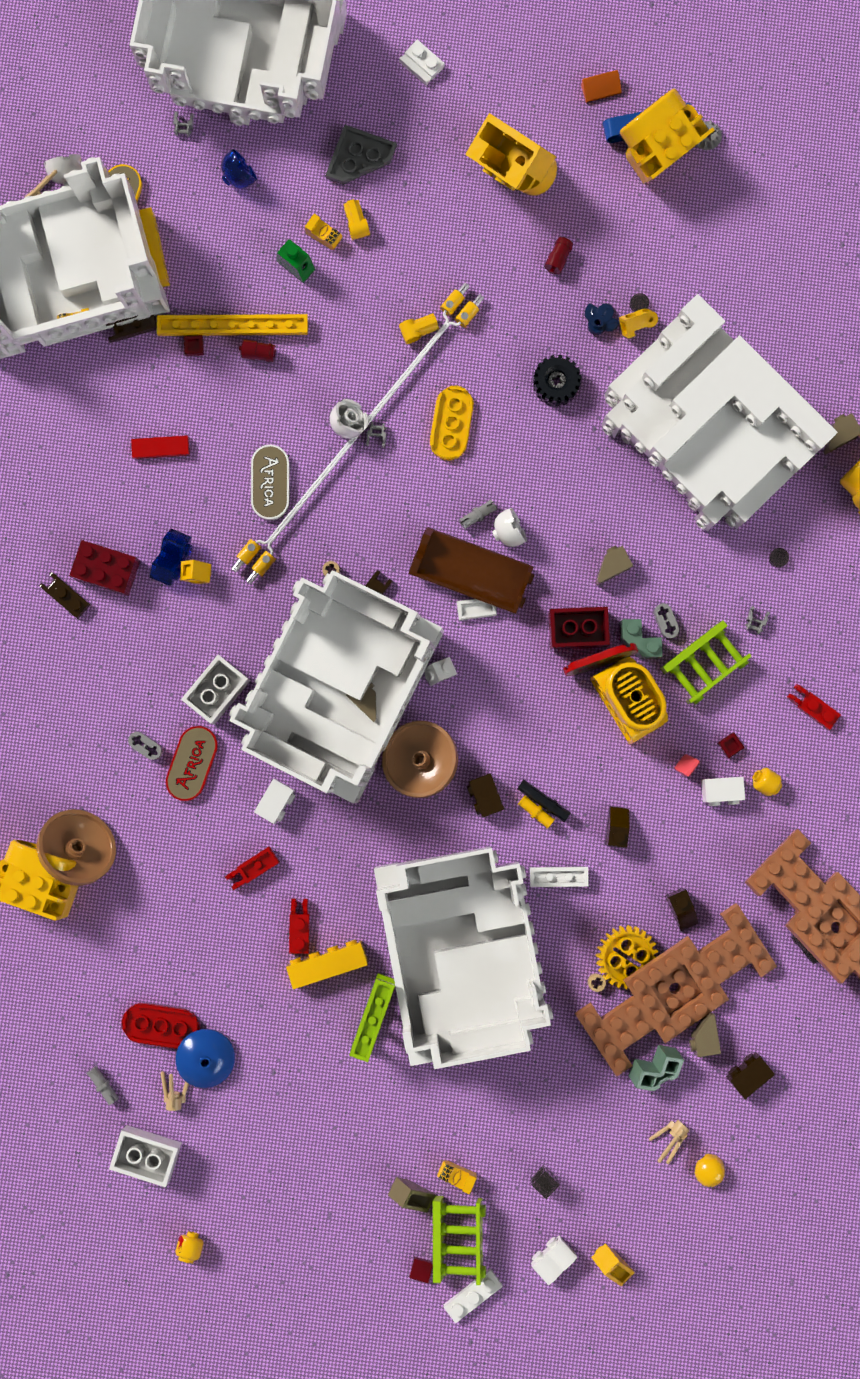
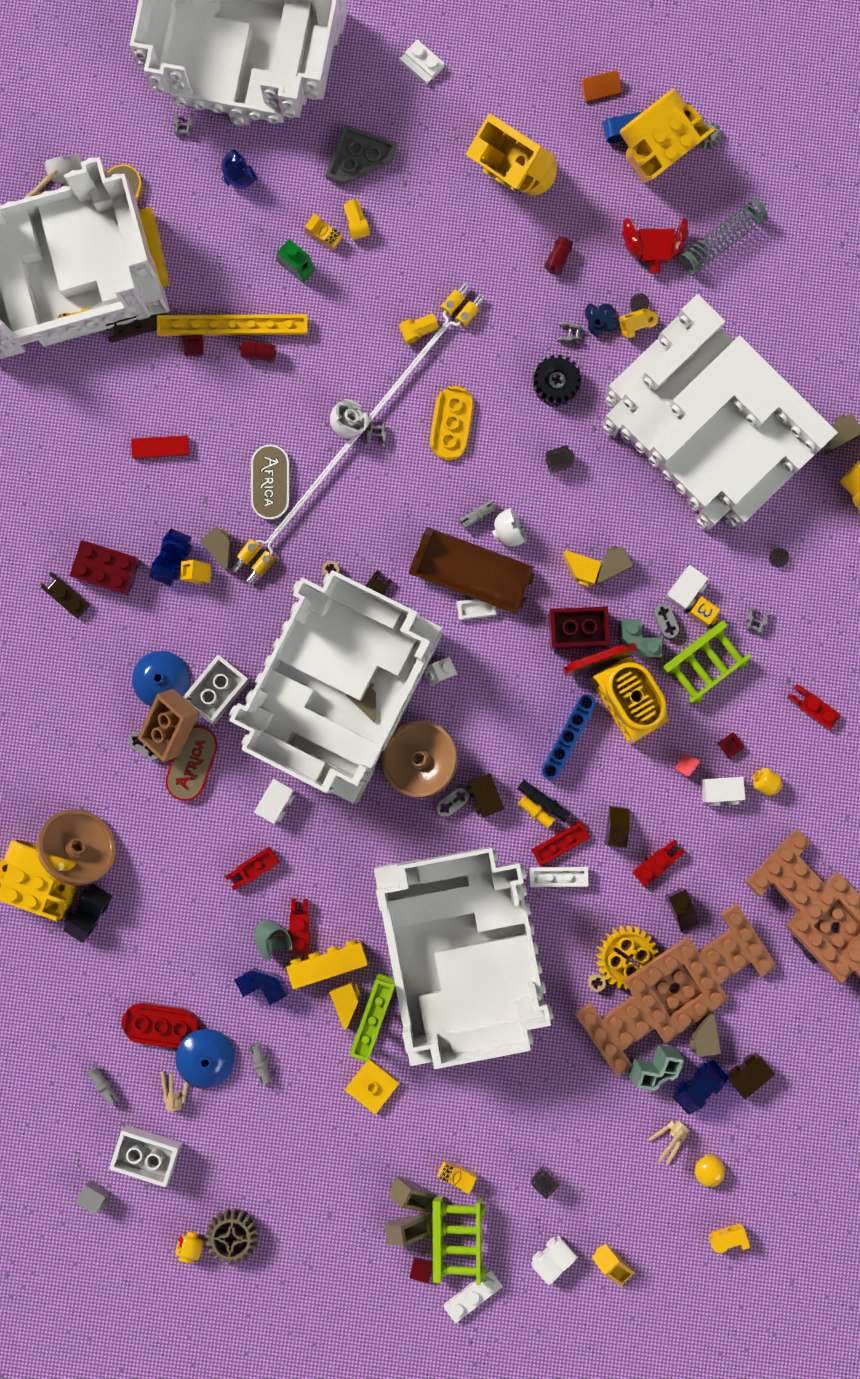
none -> black brick [63,884,112,943]
none -> light grey brick [75,1180,110,1215]
none -> blue dish [132,651,190,706]
none -> medium nougat brick [138,689,200,762]
none -> dark tan slope [200,526,232,572]
none -> dark tan gear [205,1208,259,1265]
none -> clear blue brick [234,967,289,1005]
none -> light grey pin [248,1042,272,1085]
none -> sand green piece [254,920,292,960]
none -> yellow slope [329,981,361,1029]
none -> yellow plate [345,1058,400,1115]
none -> dark tan slope [384,1214,431,1247]
none -> light grey beam [436,788,469,817]
none -> red tile [531,821,591,866]
none -> blue beam [541,694,596,780]
none -> clear smoke brick [544,445,575,474]
none -> light grey piece [557,322,583,343]
none -> yellow slope [562,550,602,588]
none -> red torso [622,218,689,274]
none -> red hinge [632,839,685,887]
none -> white brick [664,565,708,611]
none -> clear blue brick [673,1059,729,1115]
none -> sand green piece [680,199,767,274]
none -> yellow brick [687,596,720,627]
none -> yellow leg [709,1223,750,1253]

